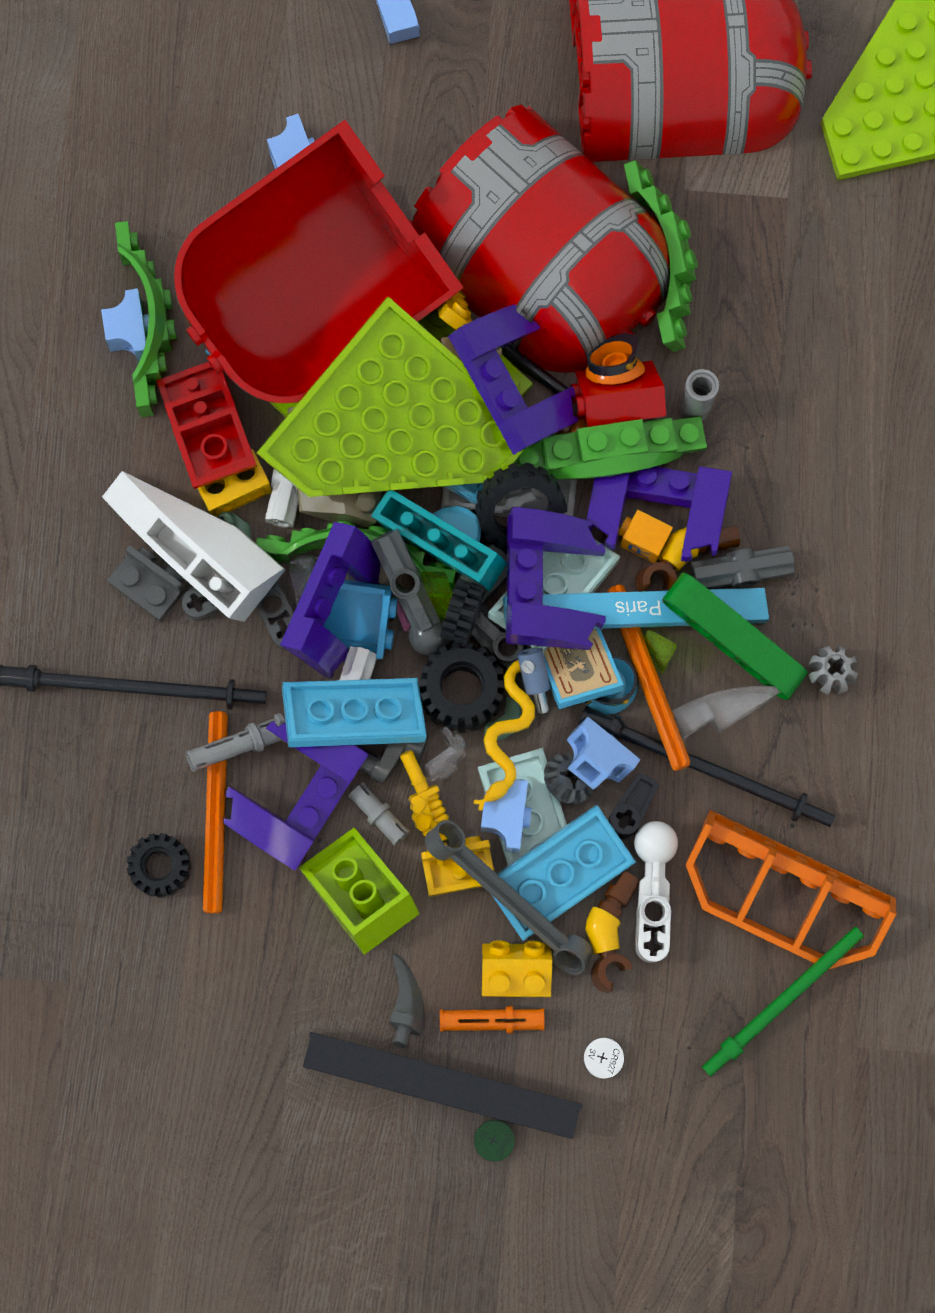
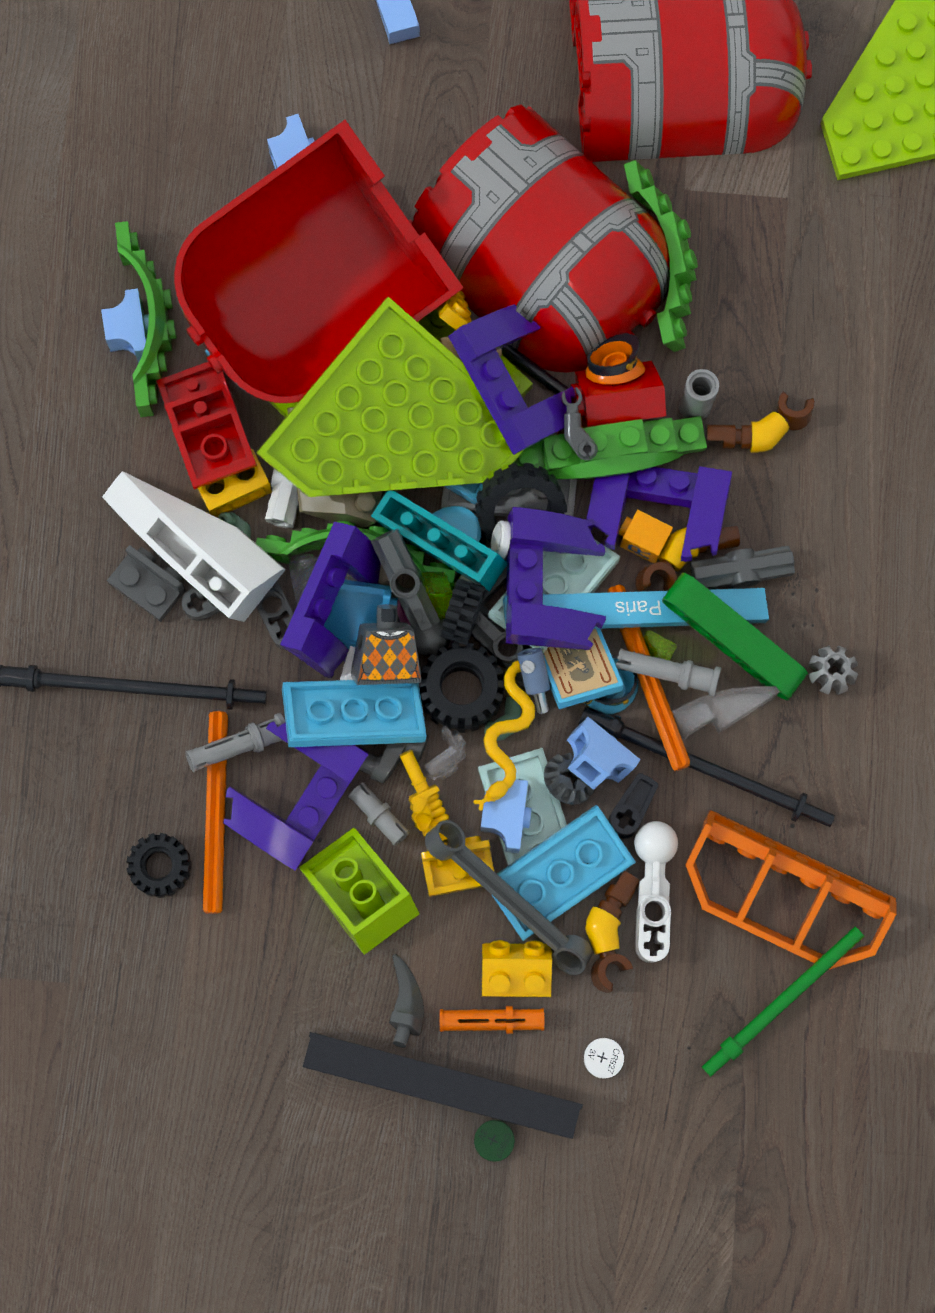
none -> torso [351,604,421,685]
none -> white piece [491,520,511,559]
none -> dark grey arm [562,387,598,461]
none -> light grey pin [616,648,721,697]
none -> reddish brown piece [707,391,815,453]

